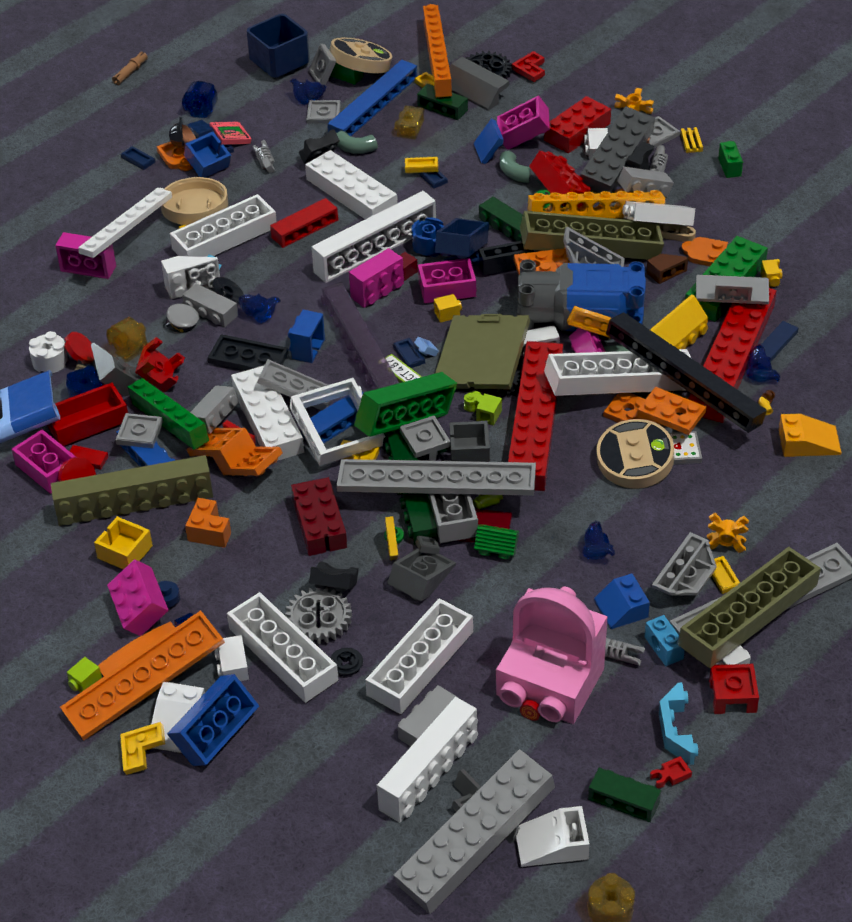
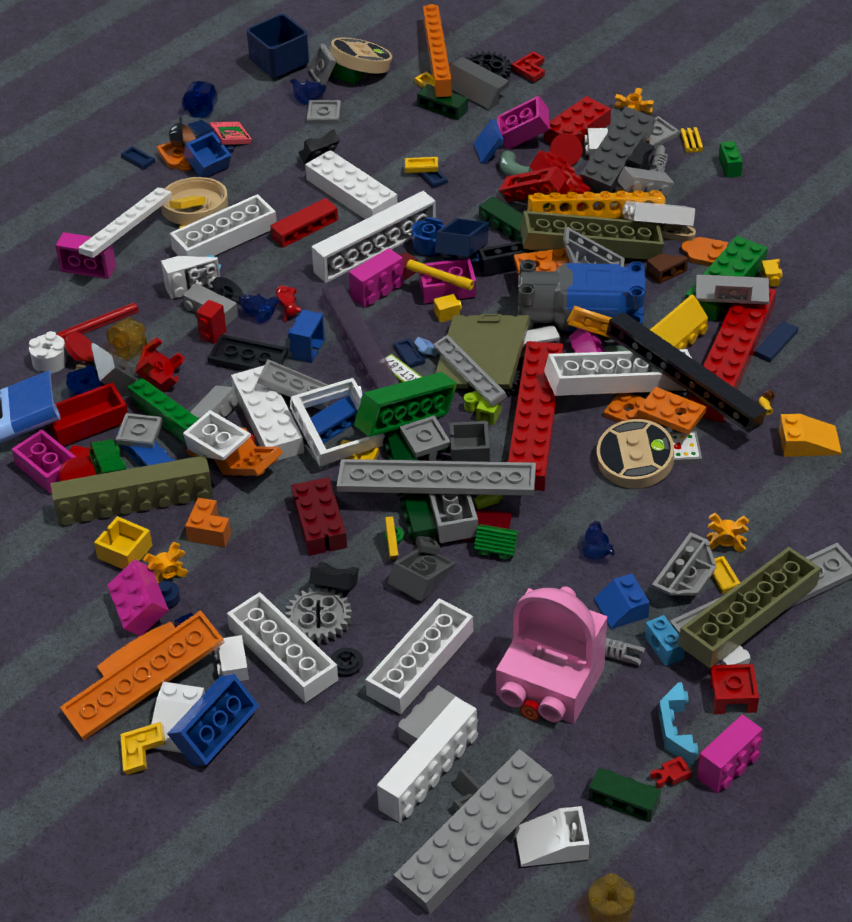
lime brick [67,657,102,692] -> none
medium nougat pin [112,52,148,85] -> none
light grey piece [166,304,199,332] -> none
light grey hinge [253,140,275,174] -> none
blue brick [327,60,417,136] -> none
sand green cylinder [337,131,378,154] -> none
clear yellow brick [394,105,424,140] -> none
clear blue hair [746,344,780,382] -> none
none -> red axle [56,303,139,341]
none -> green brick [88,439,126,475]
none -> light orange pin [143,542,188,583]
none -> yellow tile [169,196,206,209]
none -> white slope [183,410,251,460]
none -> red brick [196,299,227,344]
none -> red animal [276,286,301,322]
none -> yellow piece [407,259,474,291]
none -> light grey tile [433,335,507,407]
none -> red brick [498,166,566,202]
none -> red tile [550,133,583,165]
none -> dark pink brick [697,714,763,793]

